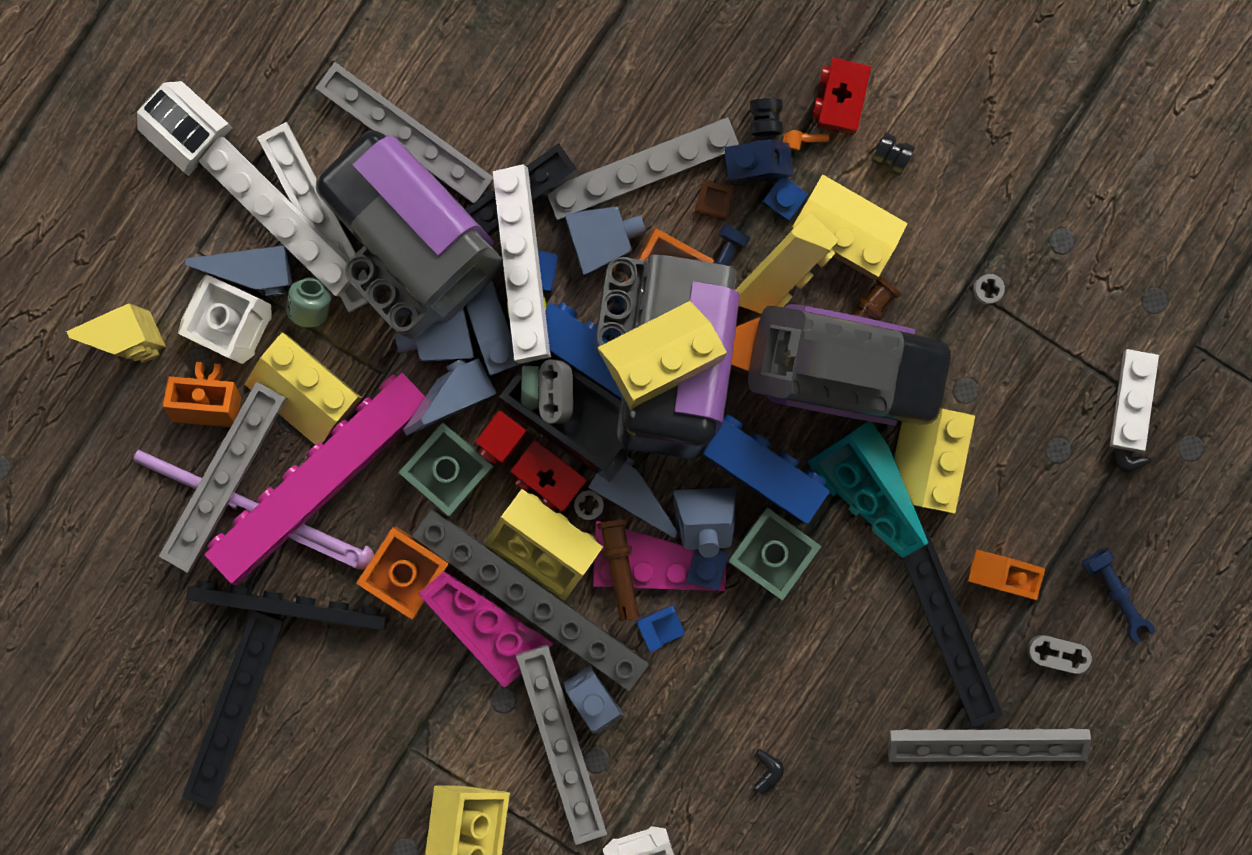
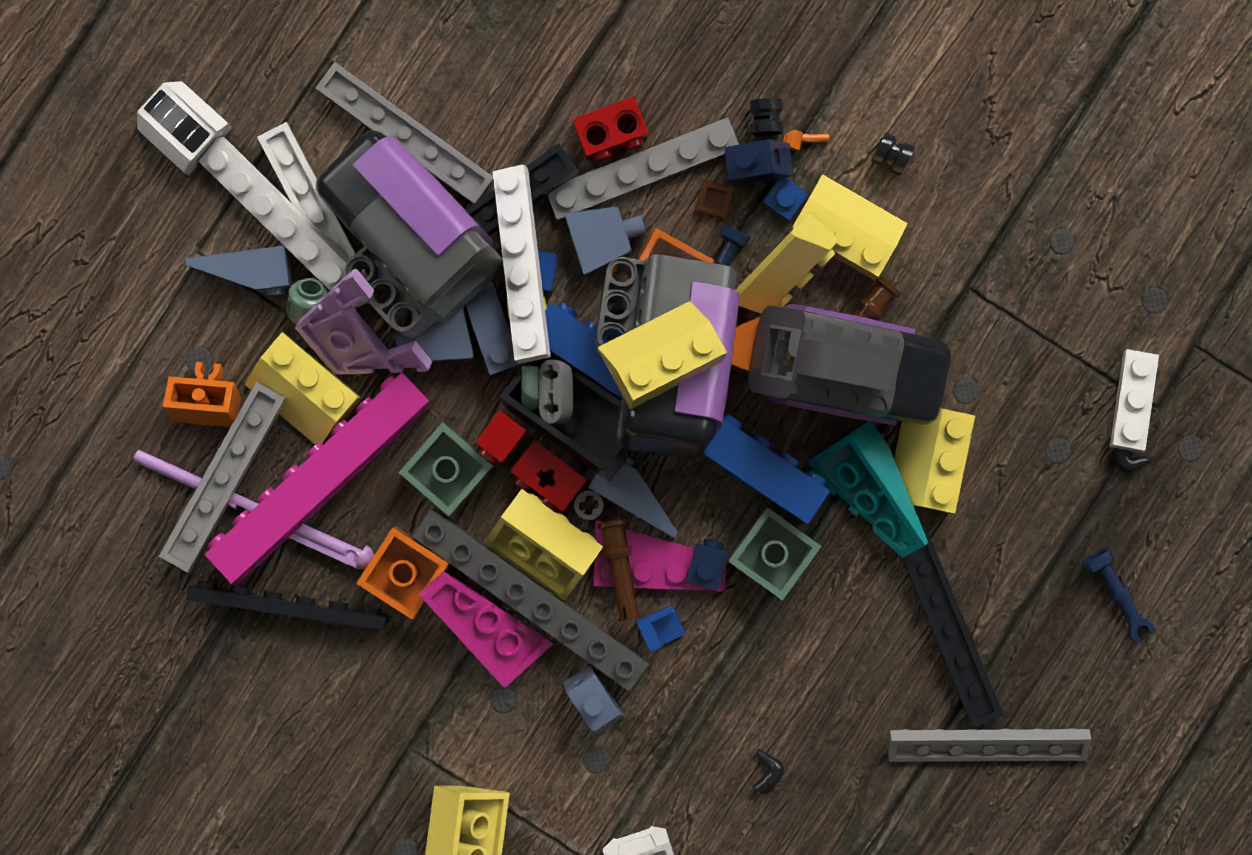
light yellow slope [66,303,166,363] -> none
white slope [178,274,272,364] -> none
black plate [182,610,285,809] -> none
sand blue slope [404,358,497,436] -> none
light grey plate [516,645,607,845] -> none
sand blue torso [673,488,737,558] -> none
red brick [812,58,872,135] -> none
orange slope [968,549,1045,600] -> none
light grey bush [973,274,1005,305] -> none
light grey beam [1027,635,1092,673] -> none
none -> lavender wing [295,268,432,375]
none -> red brick [572,96,648,163]

